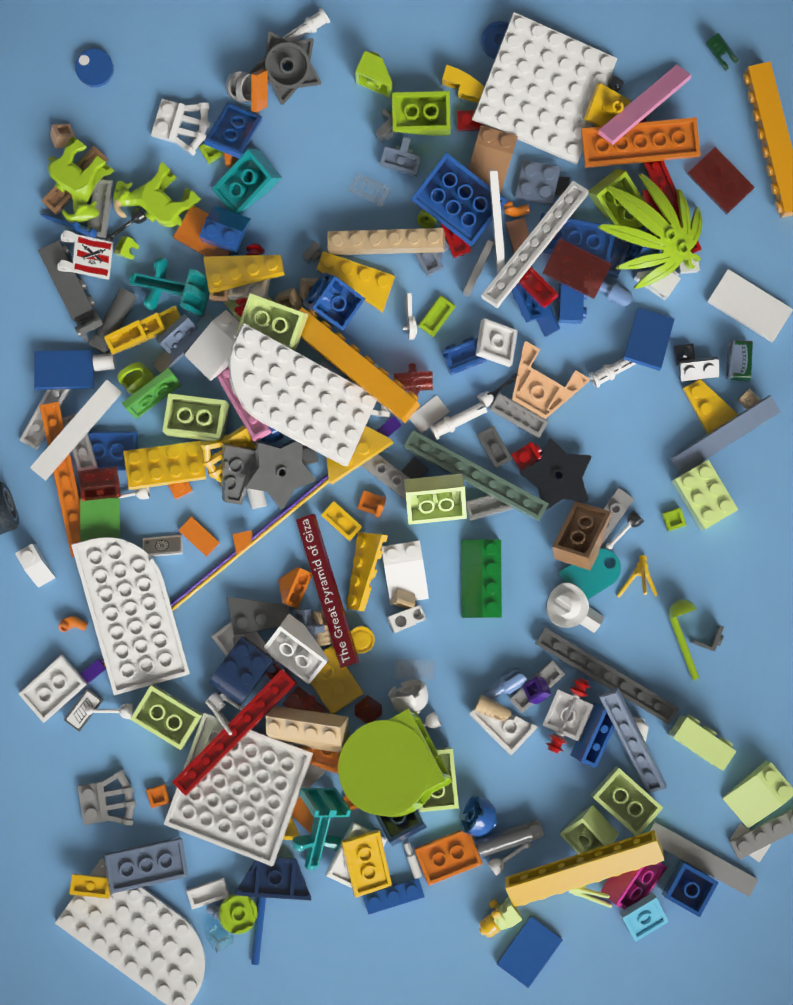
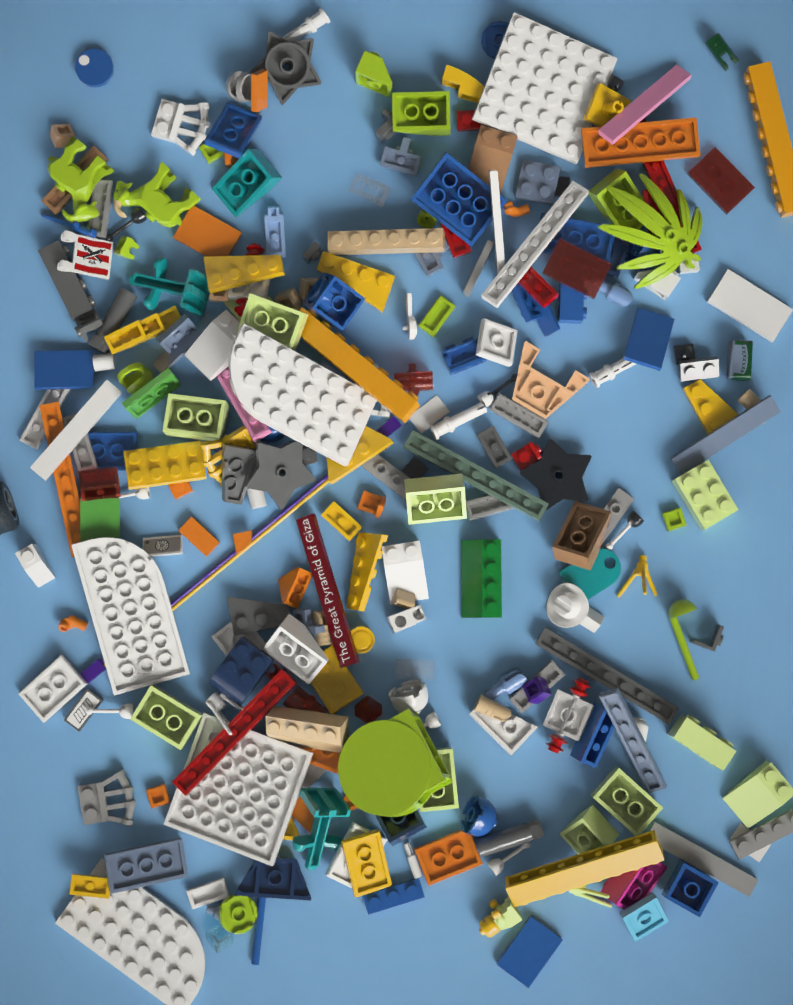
blue slope [199,206,251,255] -> none
nougat tile [506,218,529,254] -> none
none -> light blue hinge [264,206,286,257]

